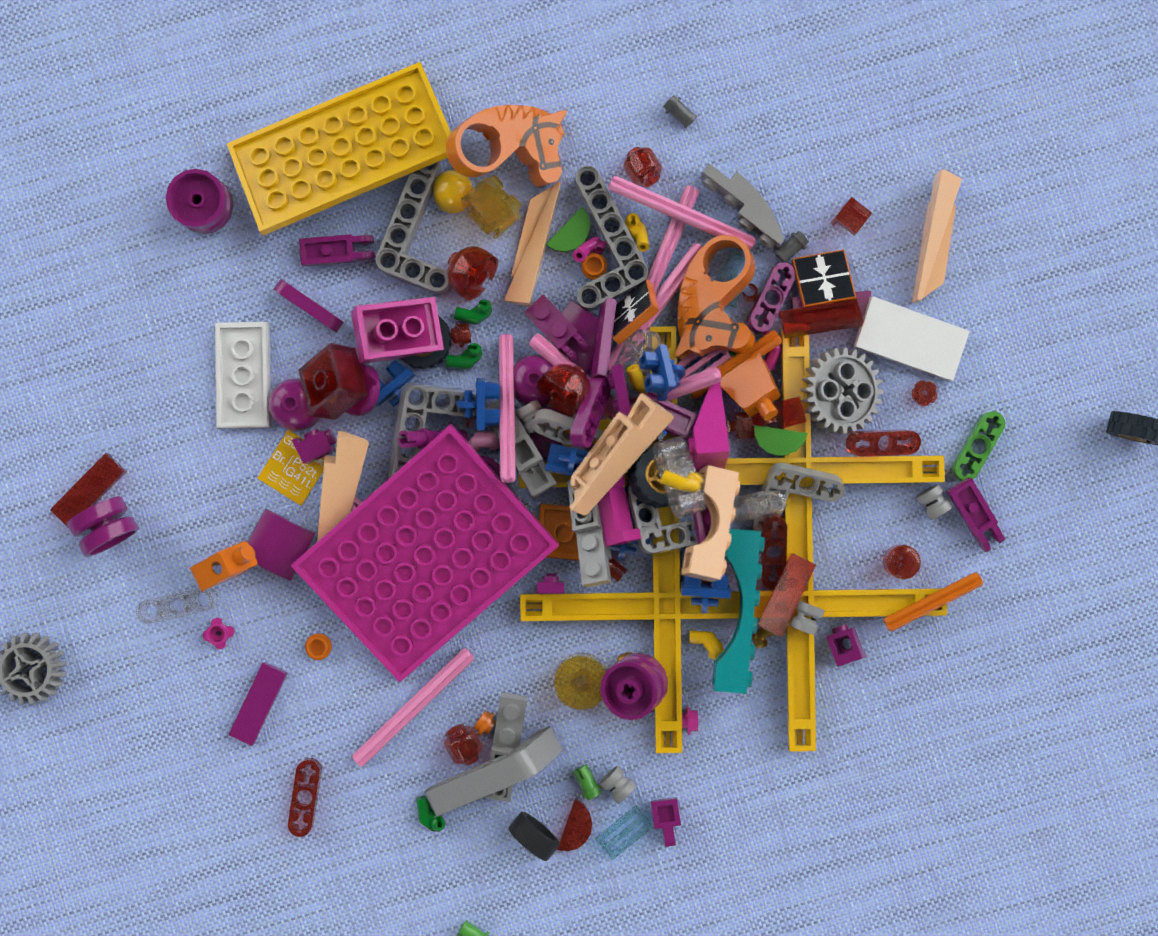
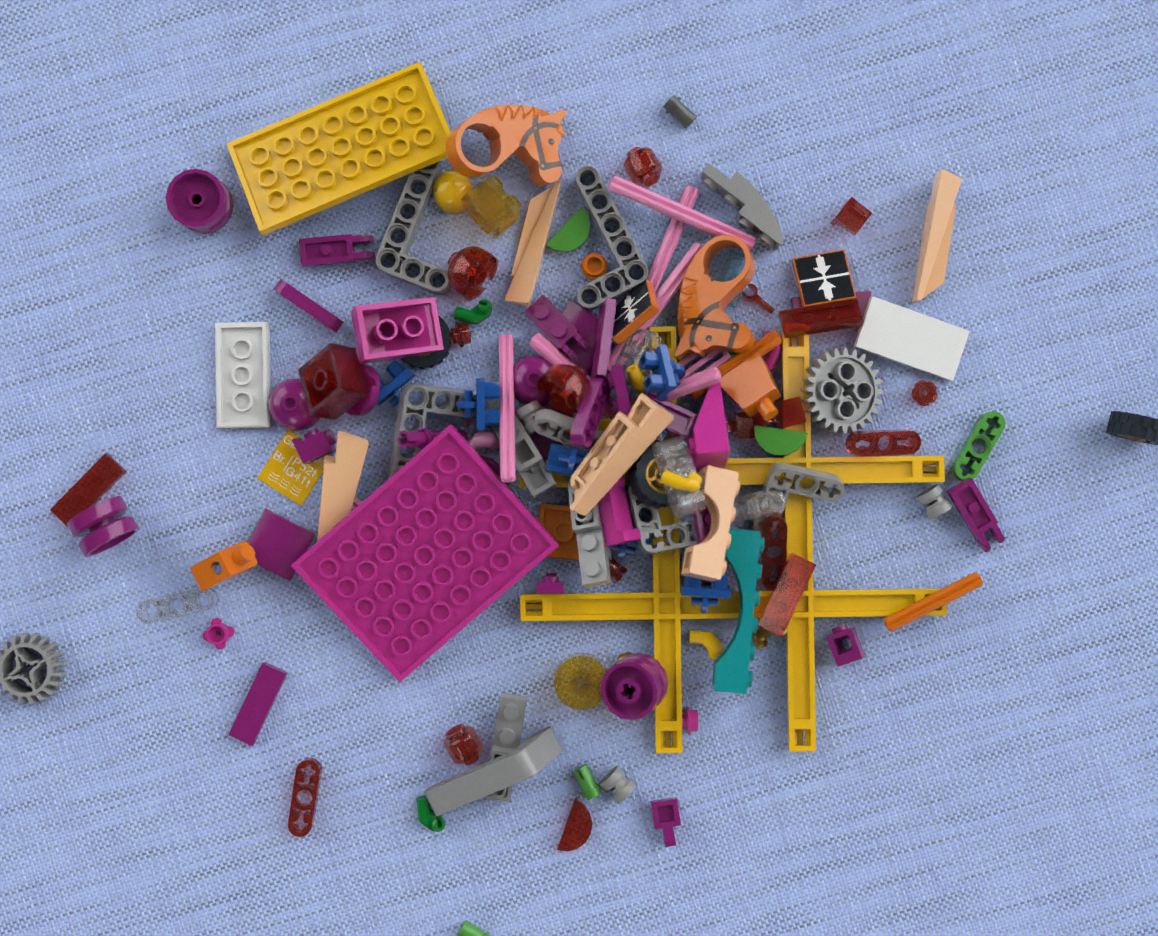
orange plate [305,633,332,660] -> none
bright pink axle [352,648,474,767] -> none
green arm [446,343,483,369] -> none
orange plate [473,710,496,736] -> none
black tyre [509,812,560,861] -> none
dark pink arm [573,237,607,262] -> none
clear light blue tile [595,805,653,860] -> none
yellow arm [624,213,649,252] -> none
magenta beam [747,262,796,334] -> none
dark grey pin [774,231,809,263] -> none
light grey wheel [790,601,825,635] -> none
clear red head [883,544,921,580] -> none

